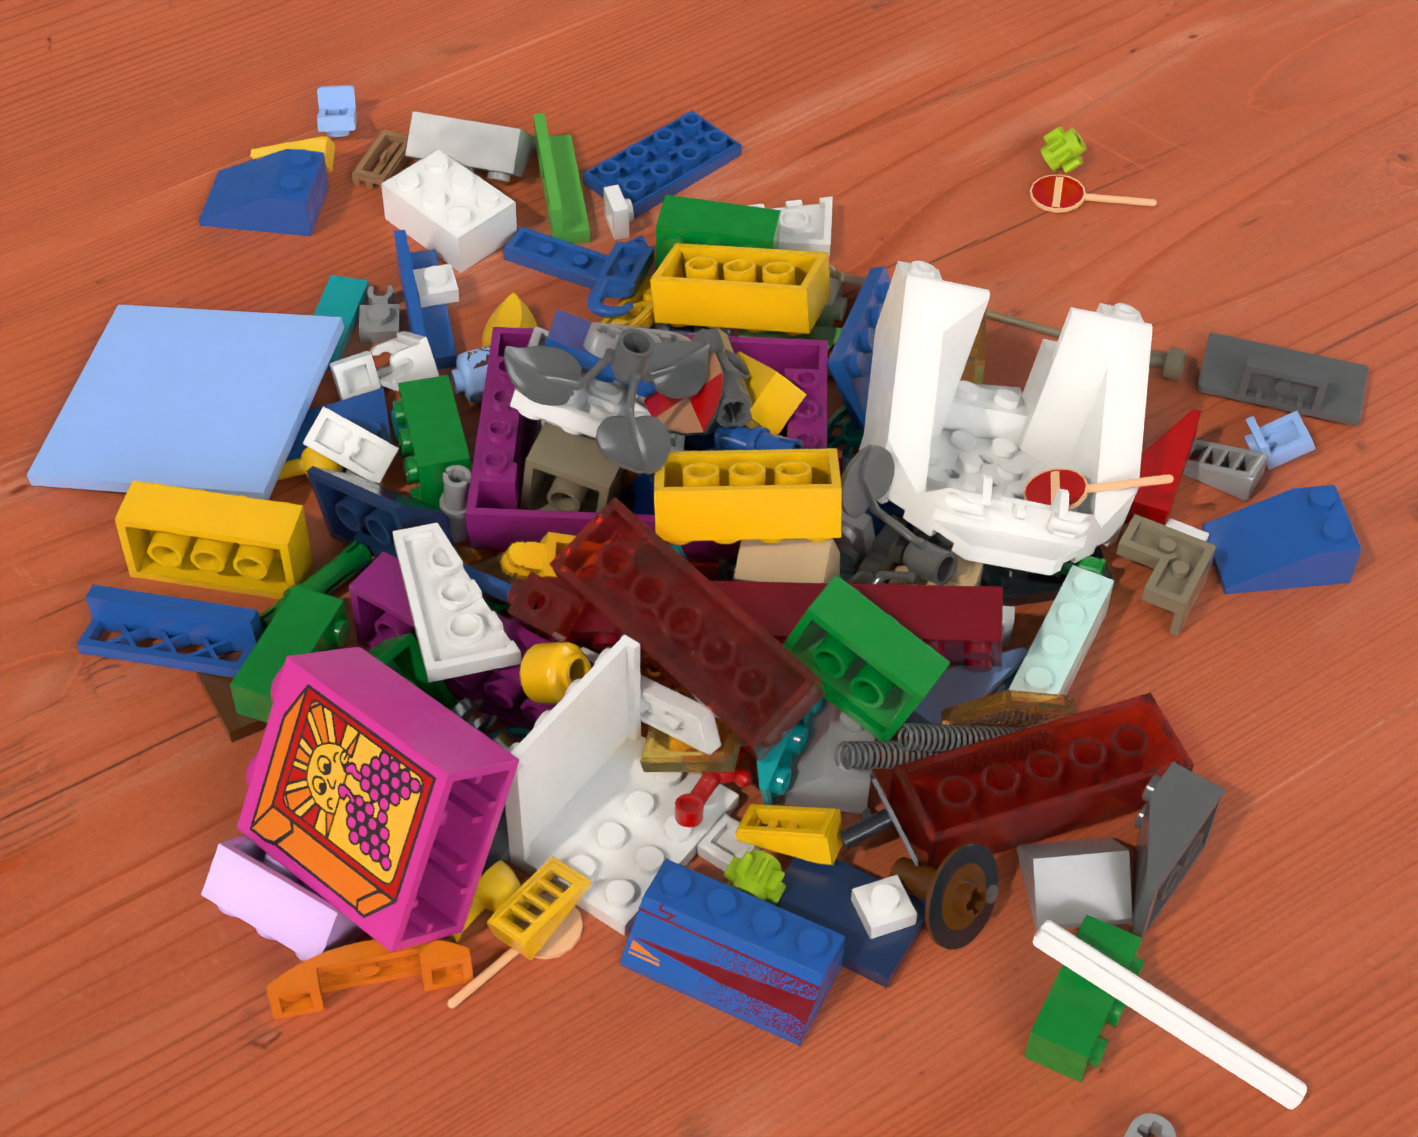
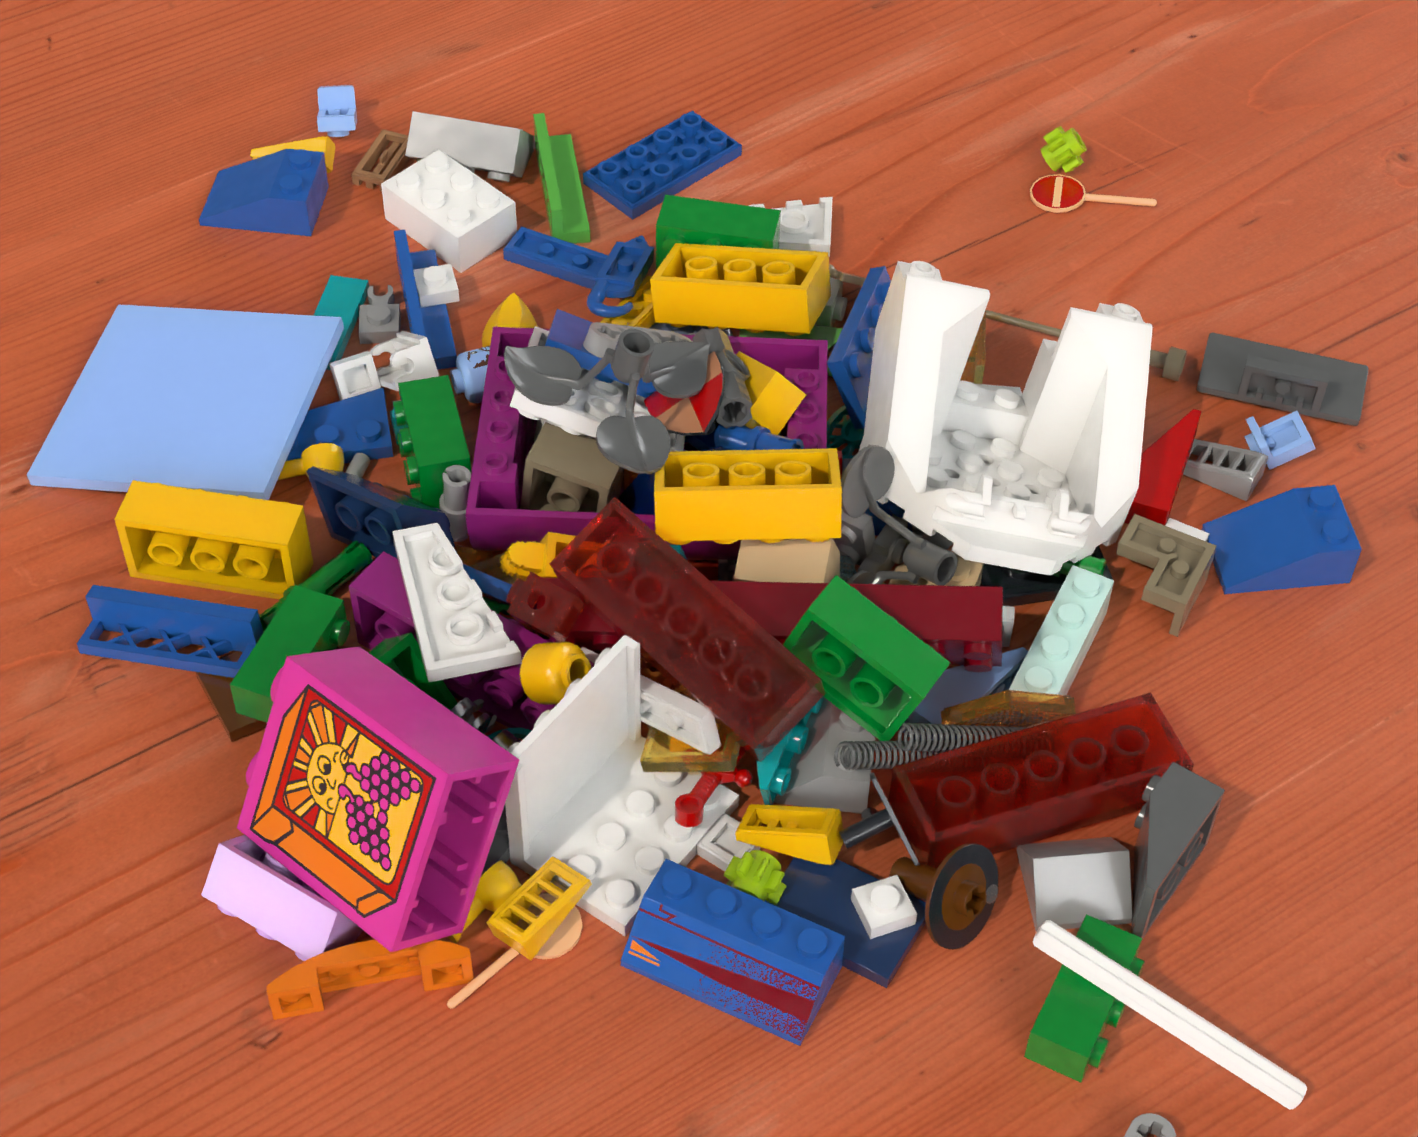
white hinge [303,406,399,483] -> none
white plate [604,185,634,240] -> none
piece [1023,468,1174,511] -> none

